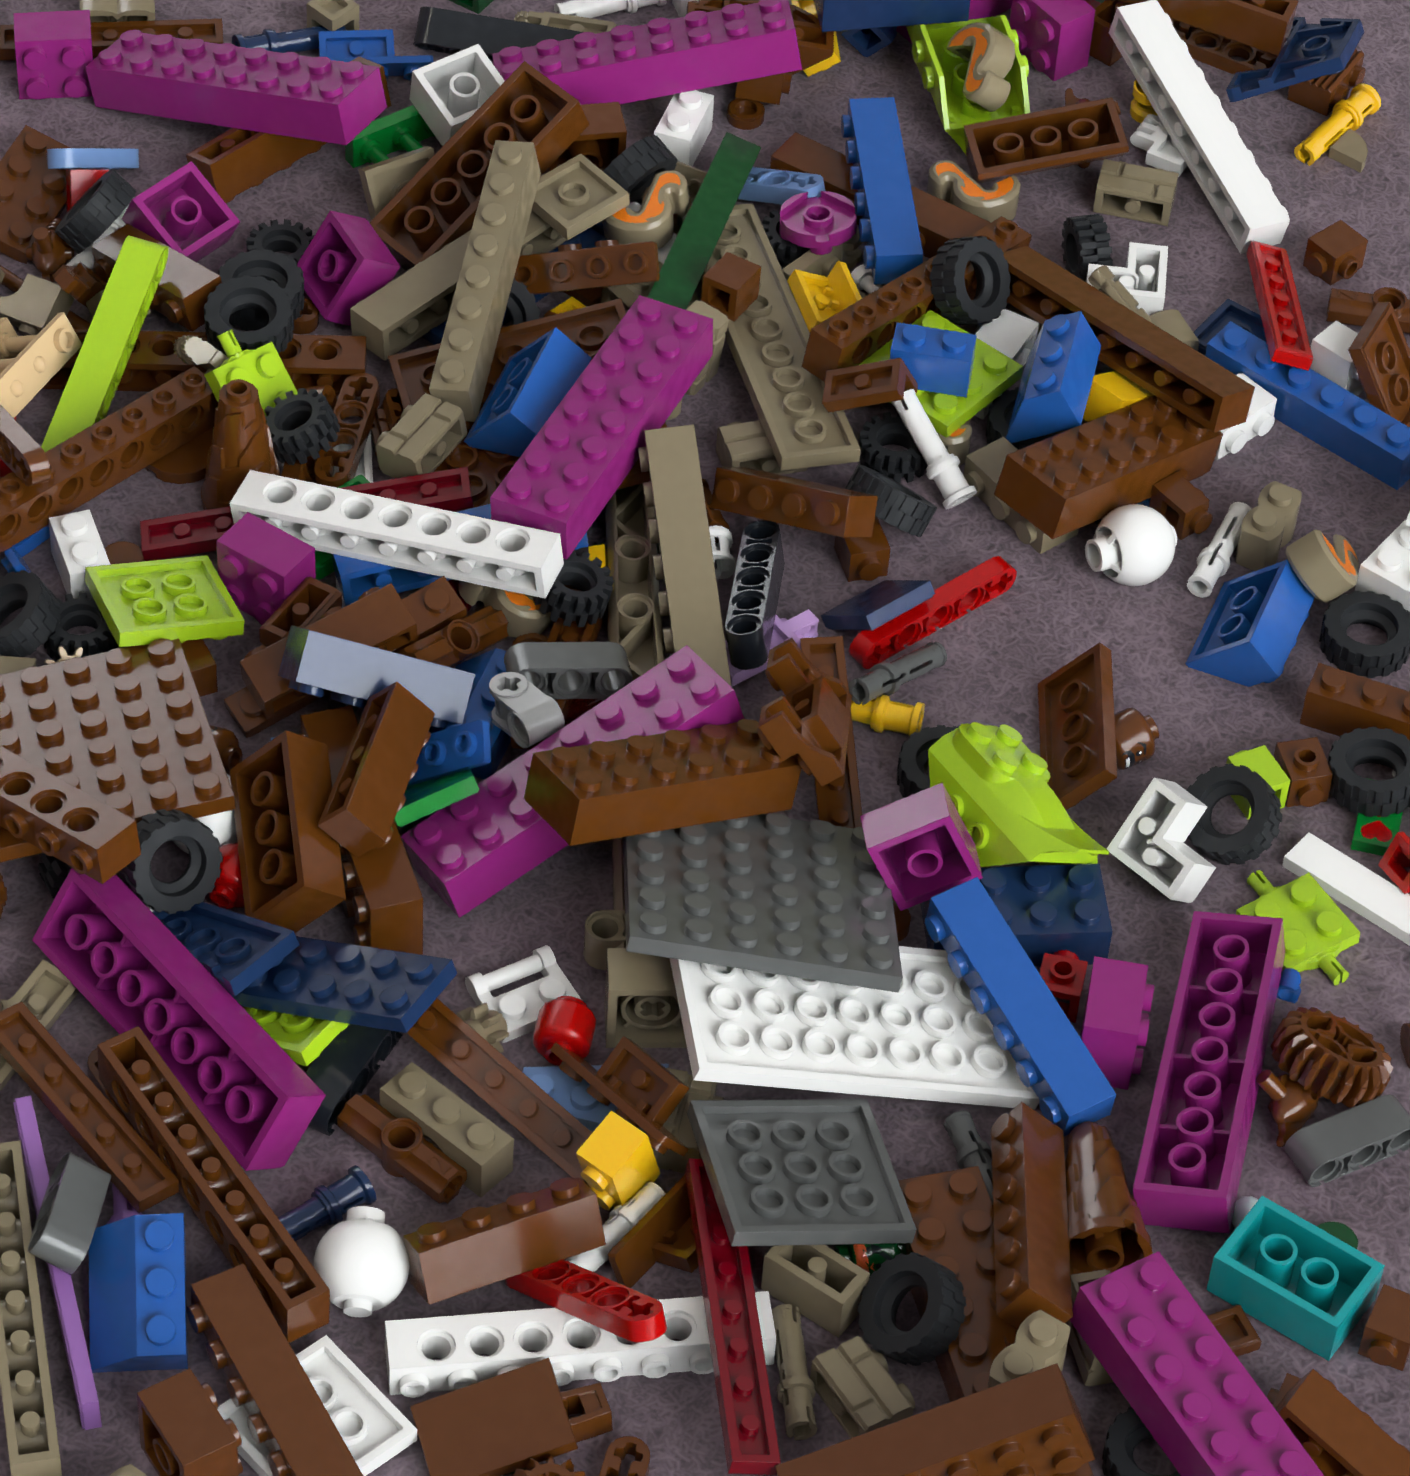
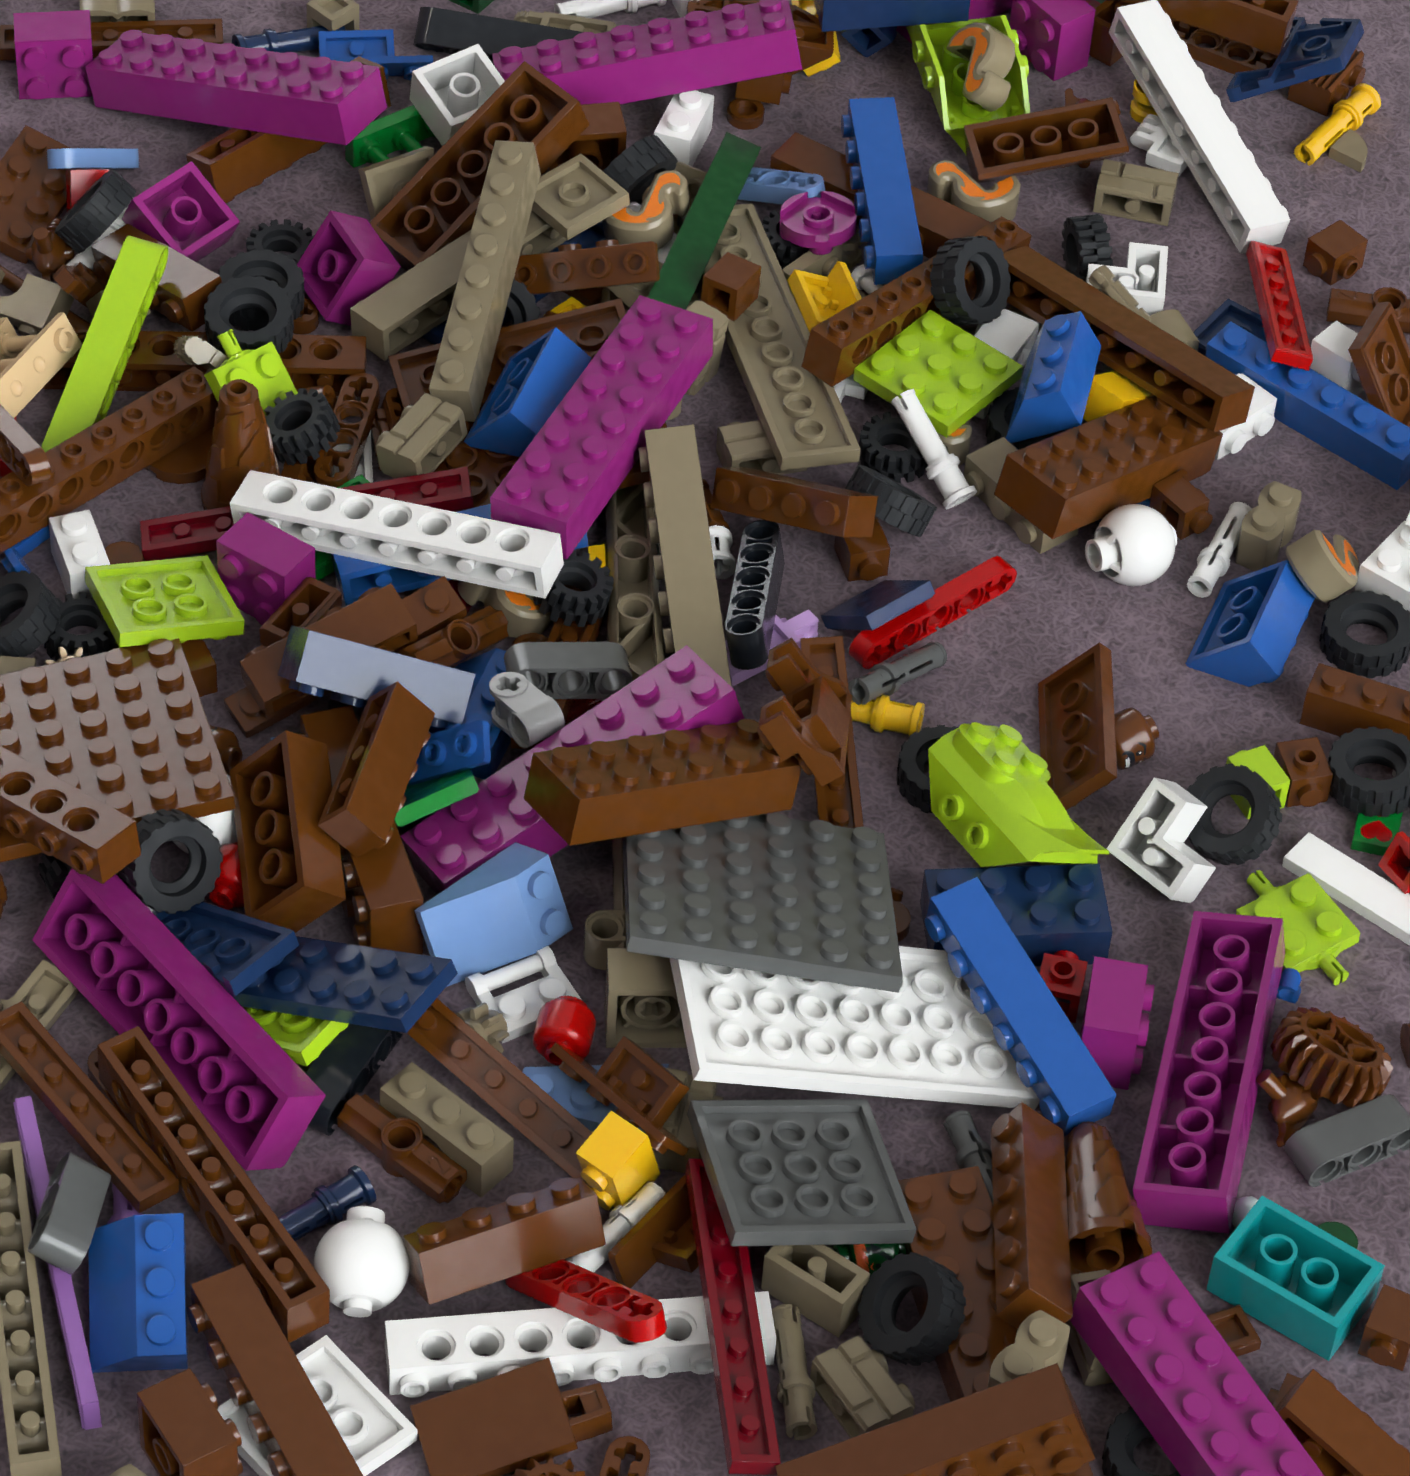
reddish brown panel [822,358,918,413] -> none
magenta brick [860,783,983,911] -> none
blue brick [890,322,977,398] -> none
none -> medium blue slope [414,842,573,987]

